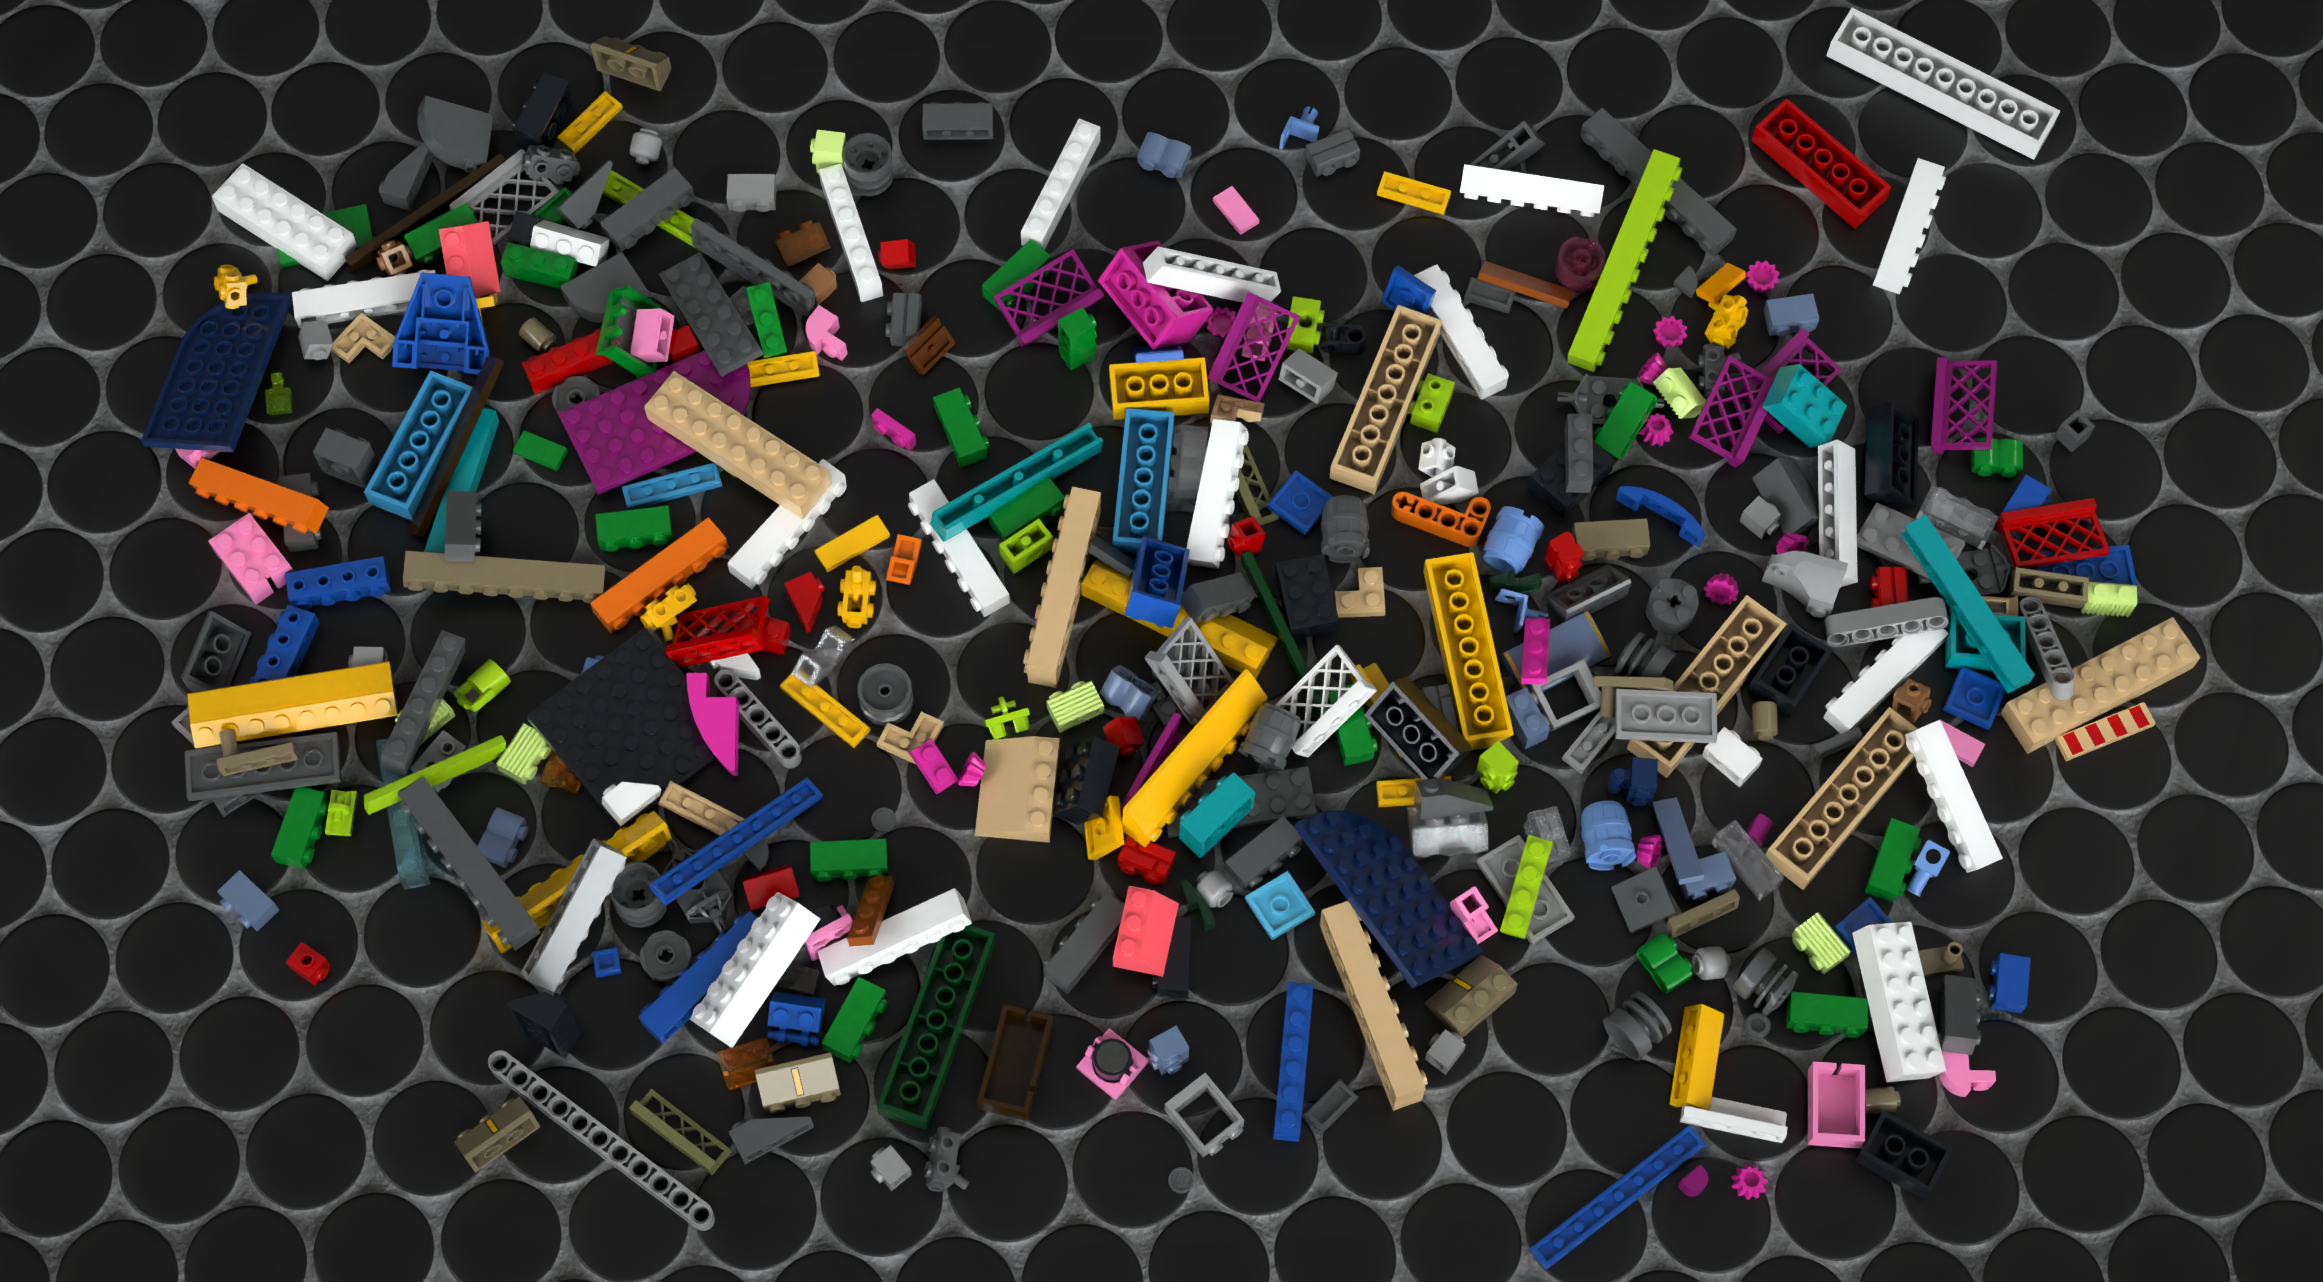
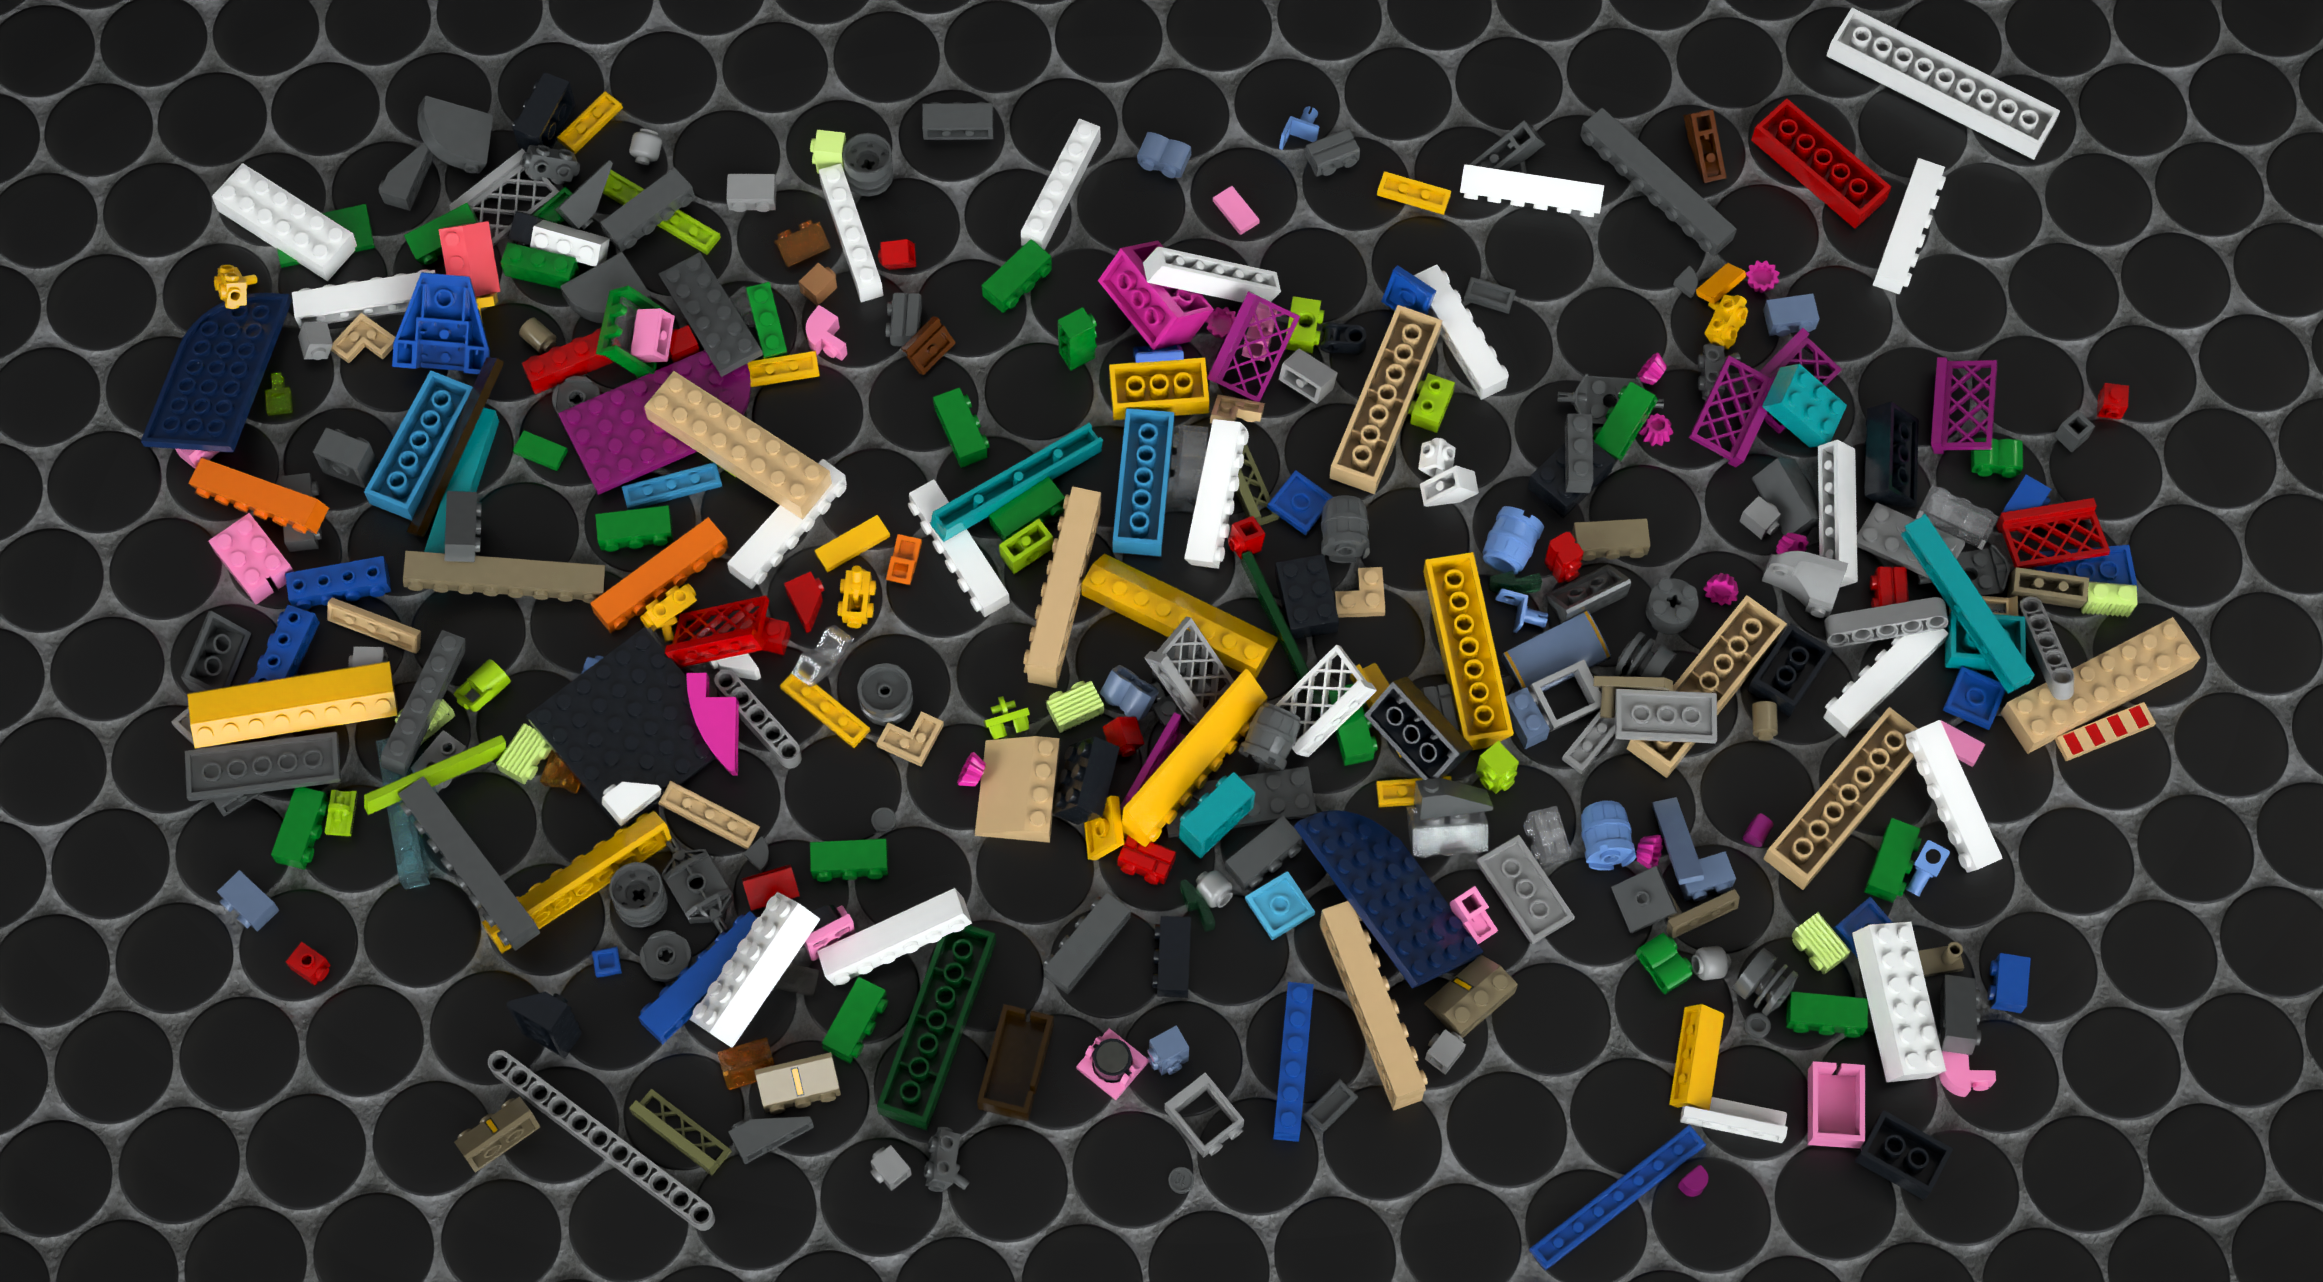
dark tan piece [216,729,299,776] -> none
dark brown tile [345,153,506,273] -> none
medium nougat brick [376,240,413,275] -> none
sand blue brick [477,808,528,868] -> none
brick [521,838,627,992] -> none
dark tan slope [591,36,672,92] -> none
blue tile [649,777,823,906] -> none
dark grey plate [691,218,815,318] -> none
blue brick [768,992,826,1047] -> none
dark orange plate [847,876,895,947] -> none
dark pink plate [871,408,916,451] -> none
dark pink plate [909,738,958,795] -> none
magenta fence [993,249,1105,348] -> none
dark grey tile [1087,535,1135,577] -> none
coral slope [1113,885,1179,977] -> none
blue brick [1124,536,1190,628] -> none
dark grey brick [1181,572,1256,623] -> none
orange beam [1391,492,1491,547] -> none
dark orange tile [1477,261,1574,308] -> none
lime plate [1500,835,1553,939] -> none
dark pink plate [1521,618,1550,684] -> none
clear pink brick [1555,236,1605,293] -> none
lime brick [1567,149,1683,372] -> none
dark grey wheel [1603,991,1672,1061] -> none
dark blue brick [1607,757,1658,806] -> none
blue slope [1615,486,1705,548] -> none
dark pink piece [1653,316,1687,349] -> none
yellowish green brick [1653,367,1706,419] -> none
white brick [1702,727,1763,787] -> none
clear brick [1711,820,1784,901] -> none
dark pink piece [1731,1163,1768,1200] -> none
dark grey tile [1810,727,1862,761] -> none
dark tan brick [1865,1086,1901,1115] -> none
medium nougat brick [1892,678,1931,723] -> none
none -> tan tile [327,598,421,654]
none -> reddish brown slope [1683,109,1726,183]
none -> red brick [2097,383,2129,420]

